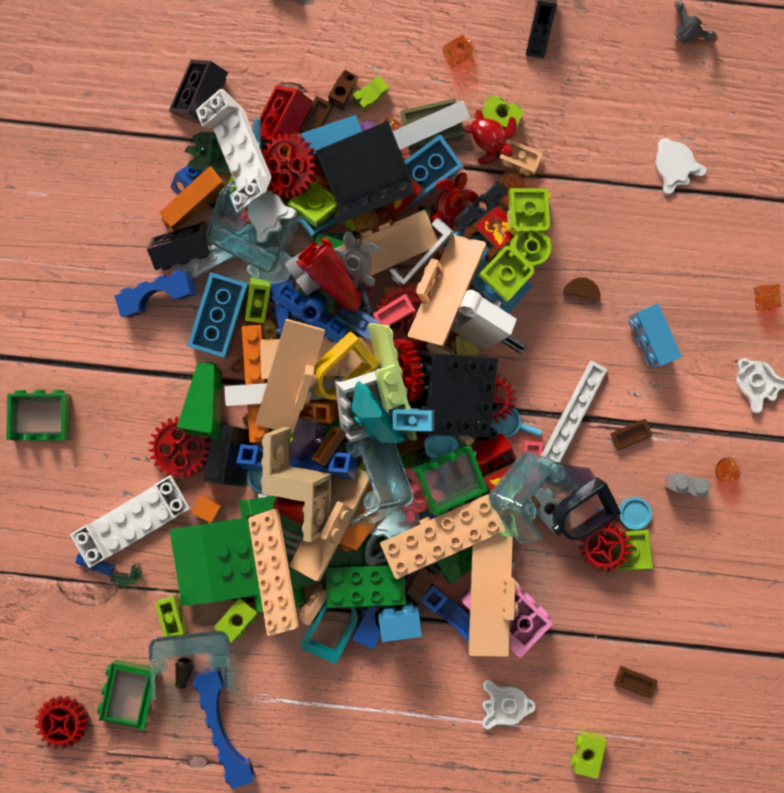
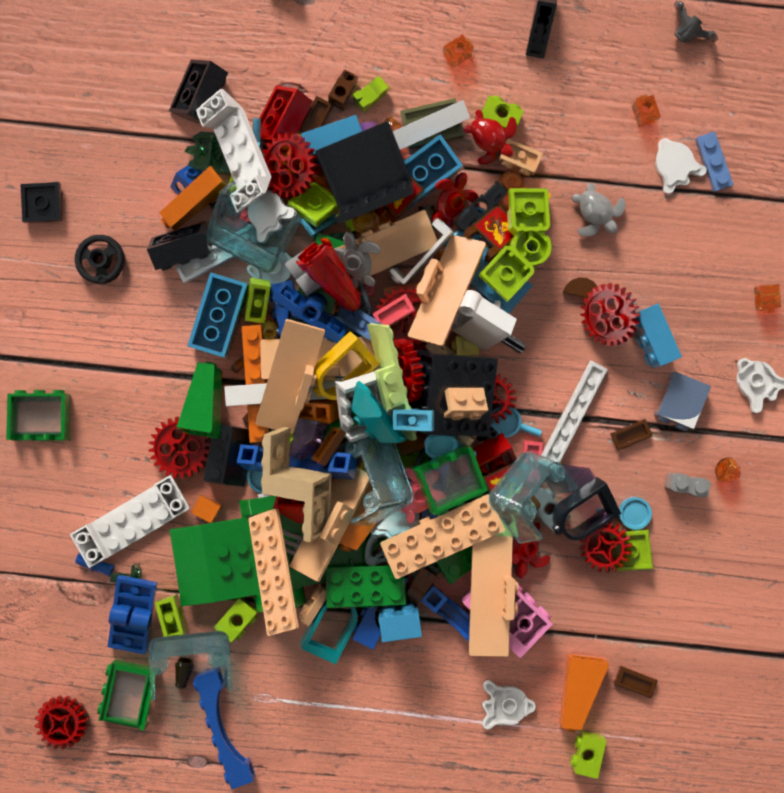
blue arch [114,269,197,318] -> none
none -> black plate [20,182,63,223]
none -> black wheel [74,235,125,284]
none -> blue plate [107,575,157,654]
none -> light nougat bracket [444,388,488,420]
none -> red animal [512,520,550,578]
none -> orange slope [559,654,609,732]
none -> light grey animal [572,183,626,237]
none -> red gear [580,283,641,347]
none -> clear orange brick [631,94,661,127]
none -> sand blue panel [654,372,711,431]
none -> medium blue plate [695,131,734,192]

